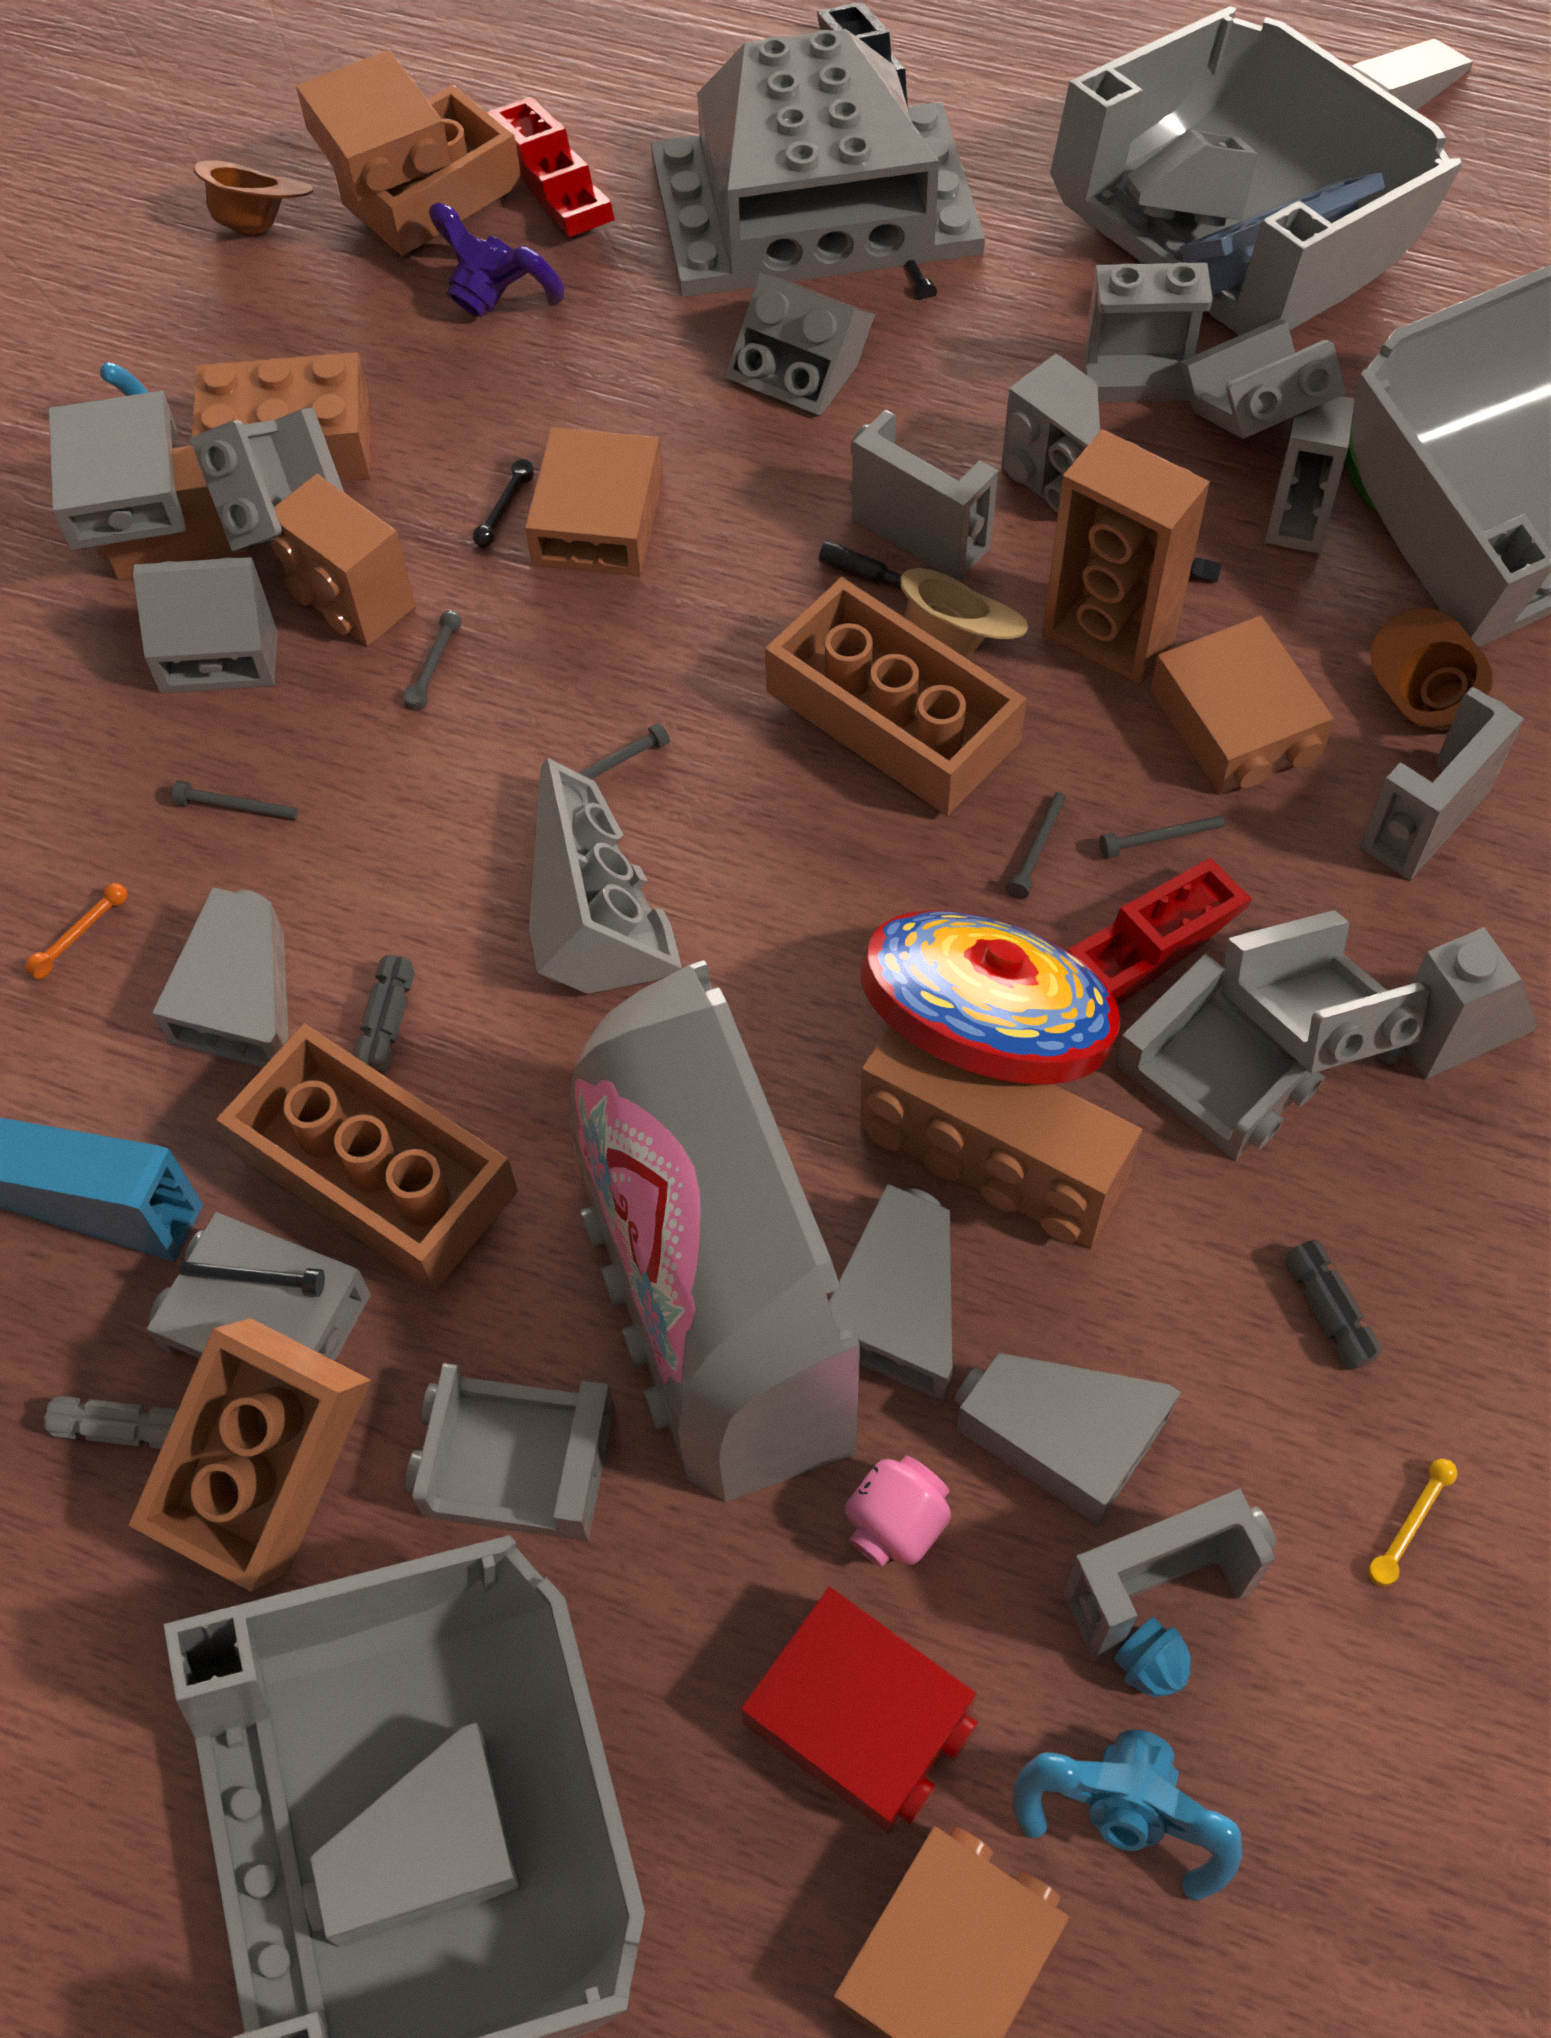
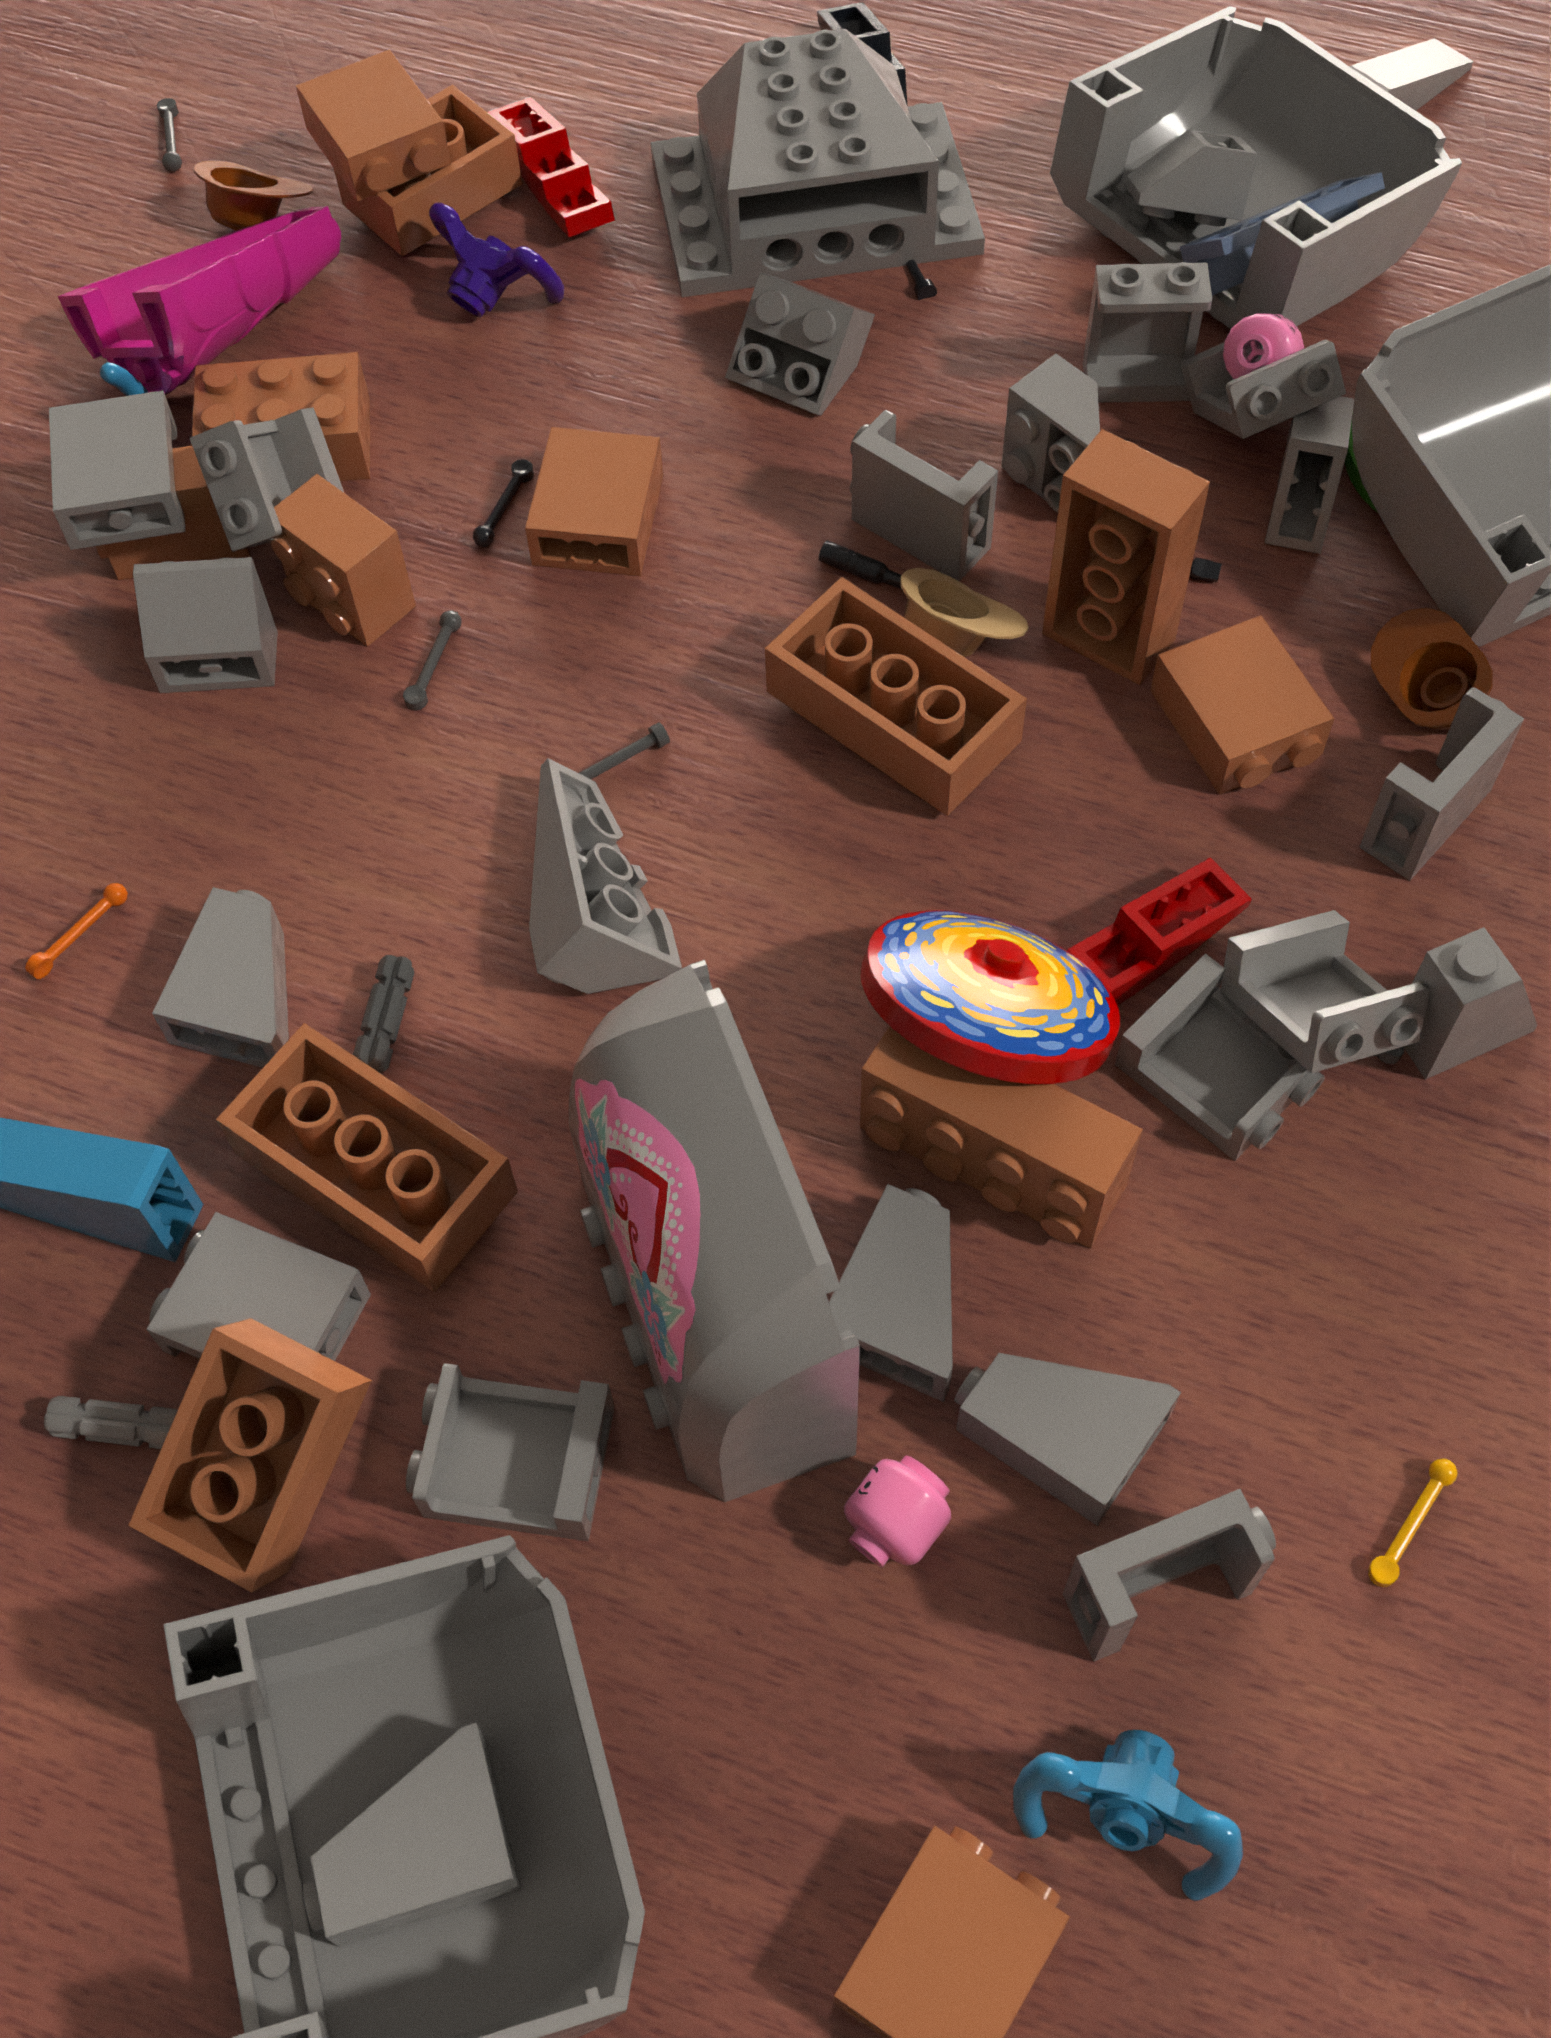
dark grey piece [172,780,298,820] -> none
black piece [179,1261,325,1297] -> none
red brick [741,1586,979,1834] -> none
dark grey piece [1005,792,1066,899] -> none
dark grey piece [1099,815,1225,859] -> none
dark azure plate [1113,1617,1191,1697] -> none
dark grey axle [1286,1240,1382,1370] -> none
none -> dark pink cone [58,206,341,395]
none -> dark grey hinge [157,98,182,172]
none -> bright pink head [1223,313,1304,379]

